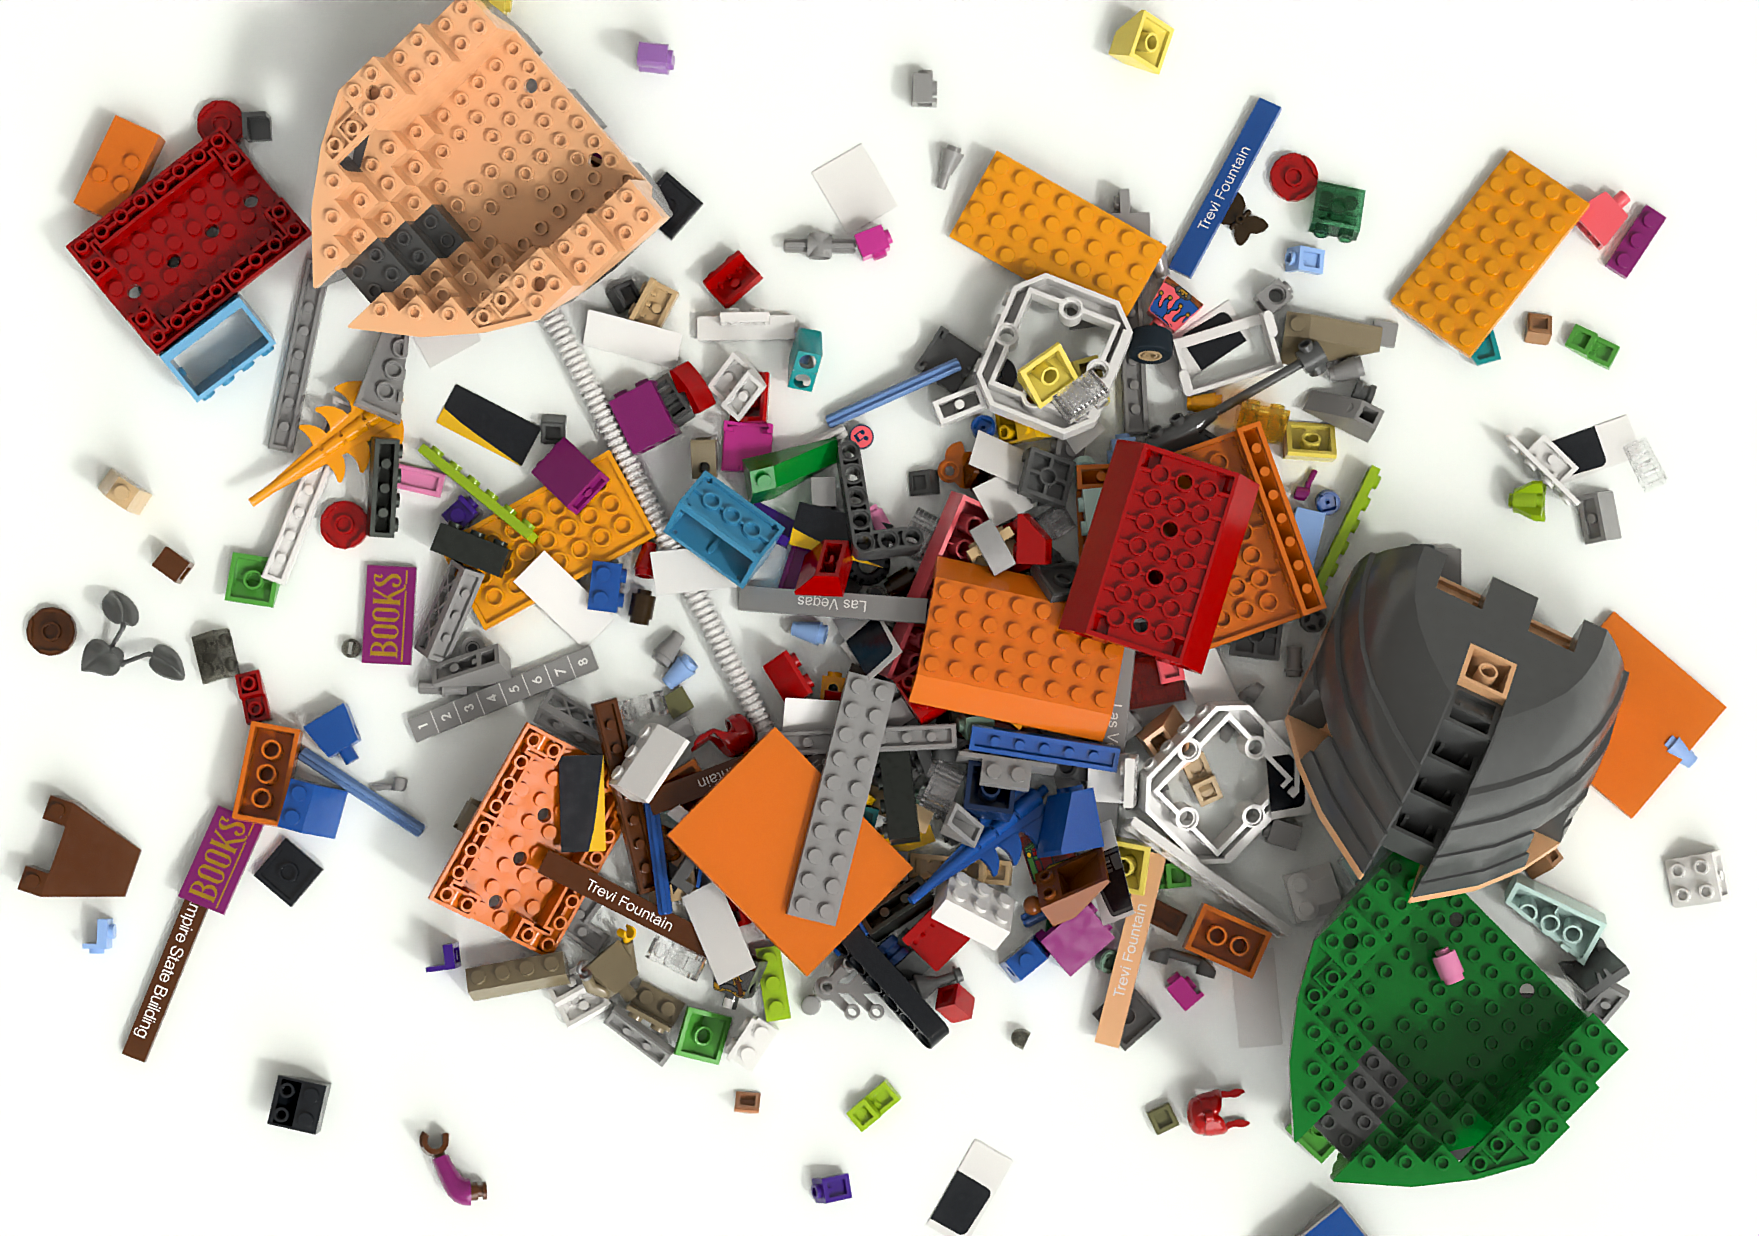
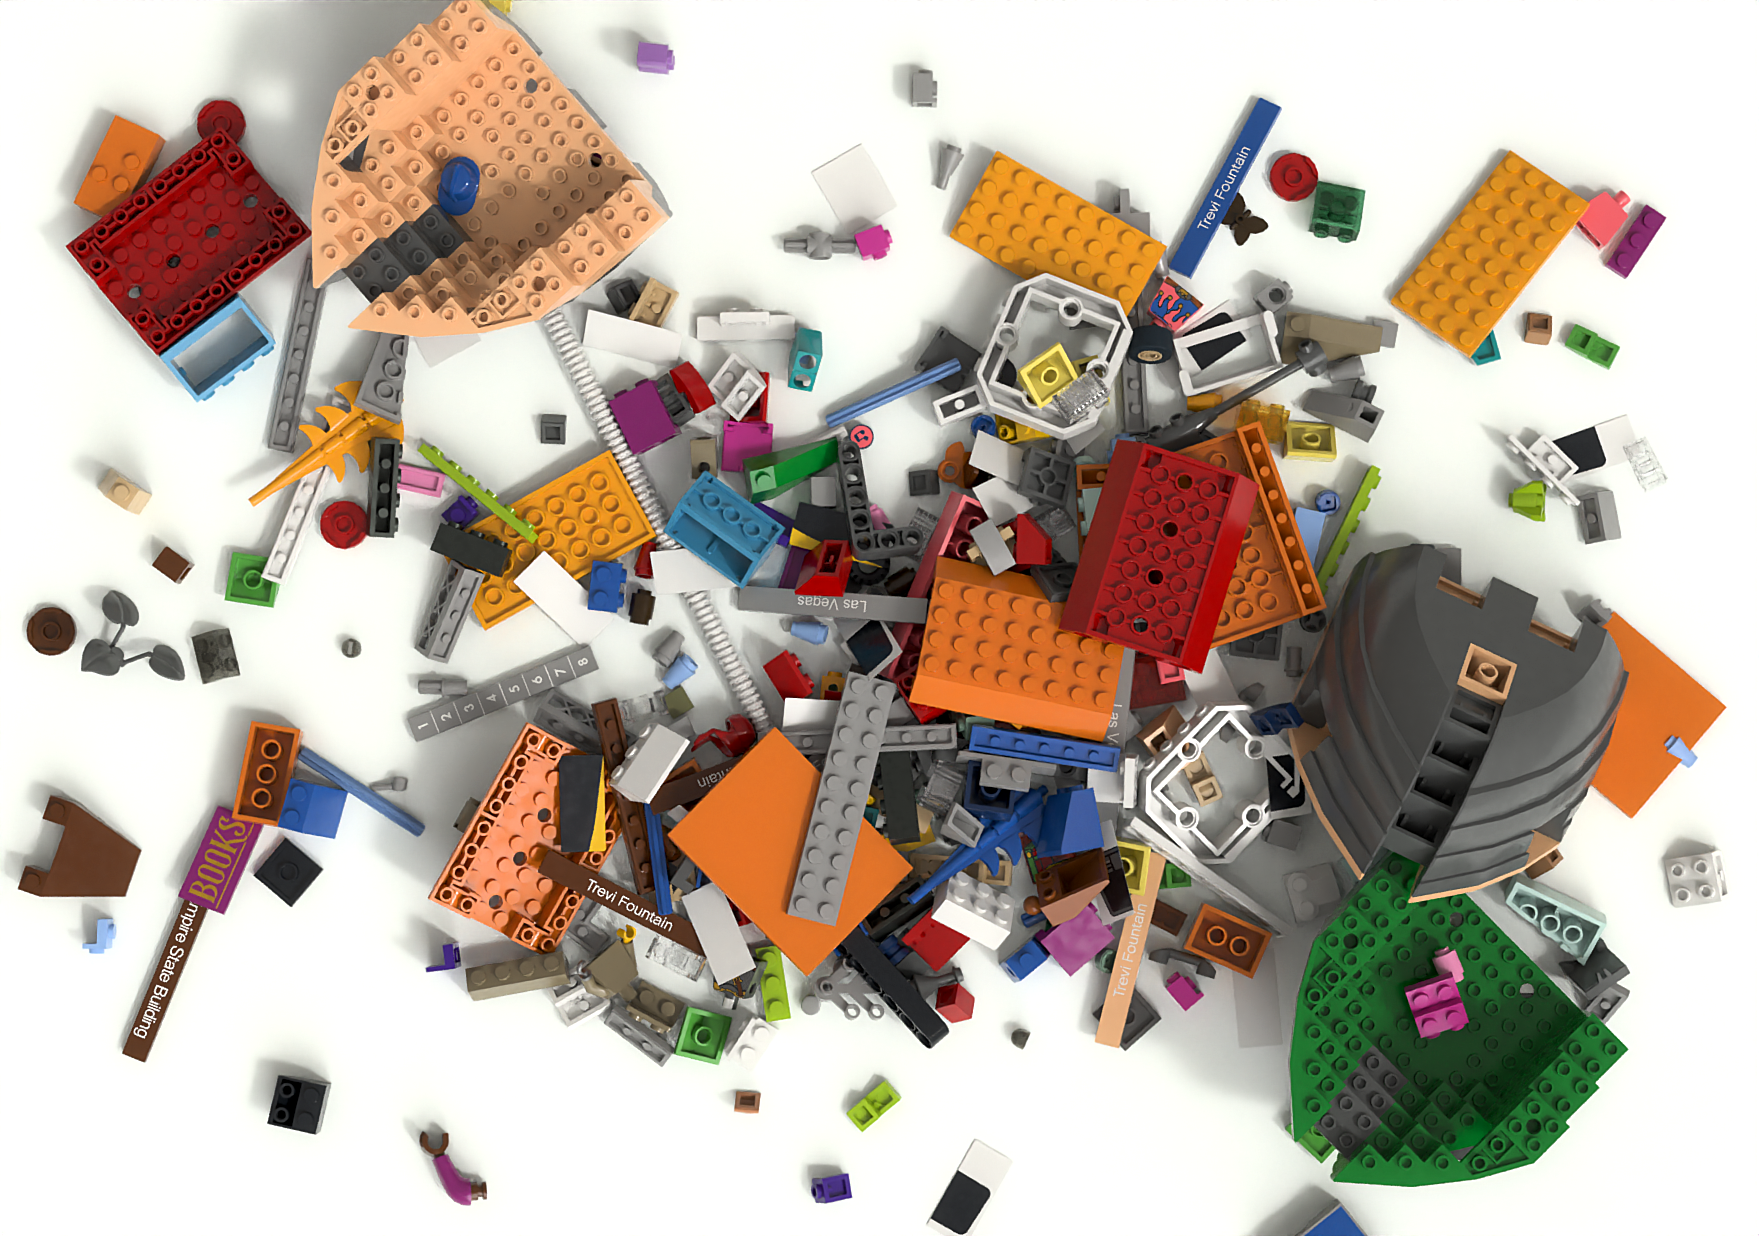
red slope [235,669,272,725] -> none
dark grey panel [241,111,273,142] -> none
blue torso [303,703,361,765] -> none
magenta tile [362,565,417,665] -> none
light grey slope [431,643,512,687] -> none
black sticker [436,384,541,466] -> none
light grey tile [460,636,486,655] -> none
magenta panel [531,437,610,515] -> none
black tile [657,172,704,241] -> none
red bracket [703,250,763,309] -> none
light yellow slope [1108,10,1174,75] -> none
olive tile [1146,1102,1180,1136] -> none
red hair [1187,1089,1250,1136] -> none
light blue bracket [1285,245,1325,275] -> none
magenta hand [1293,469,1318,501] -> none
none -> blue piece [438,157,480,216]
none -> dark blue slope [1249,702,1304,735]
none -> dark pink plate [1404,972,1469,1039]
none -> light grey tile [1577,599,1612,627]

